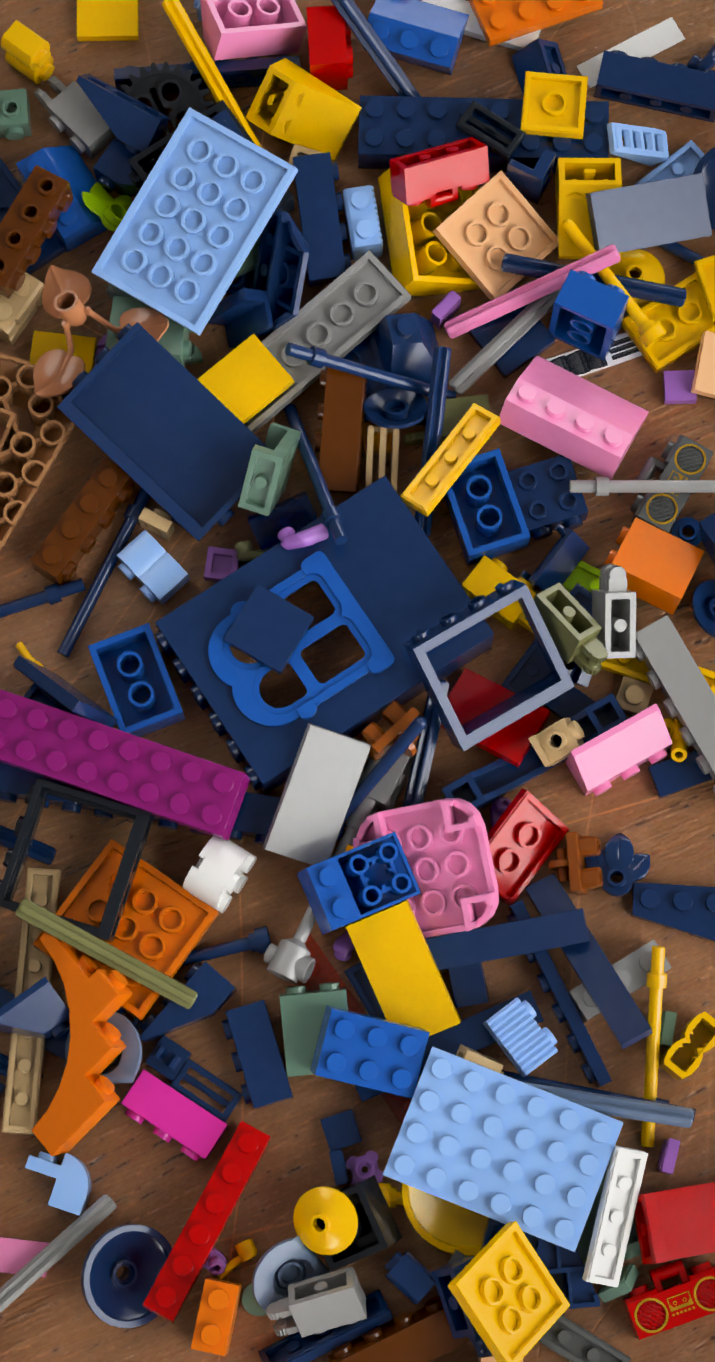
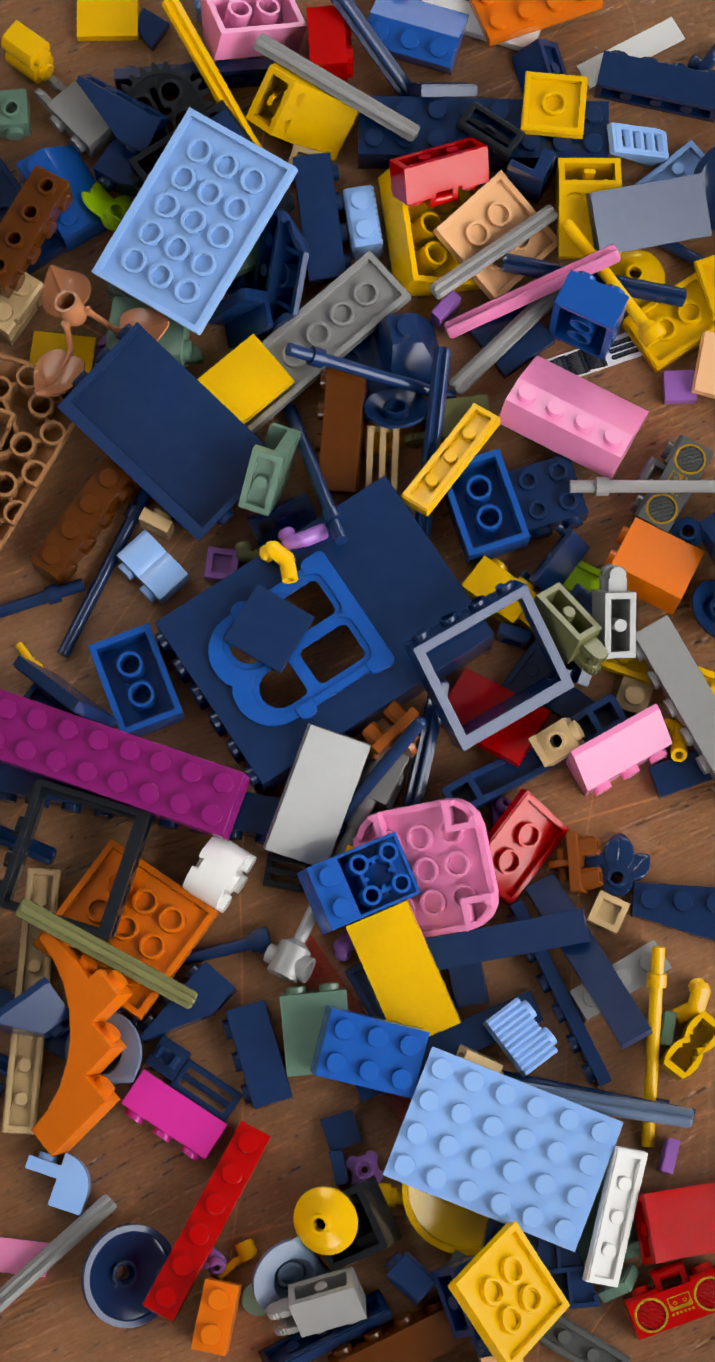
none -> dark blue tile [139,8,170,51]
none -> light grey axle [253,33,420,142]
none -> yellow arm [259,541,298,584]
none -> black tile [262,853,312,894]
none -> tile [408,82,478,97]
none -> light grey axle [430,205,558,299]
none -> dark blue tile [496,622,532,650]
none -> tan plate [586,890,630,935]
none -> yellow arm [671,978,711,1024]

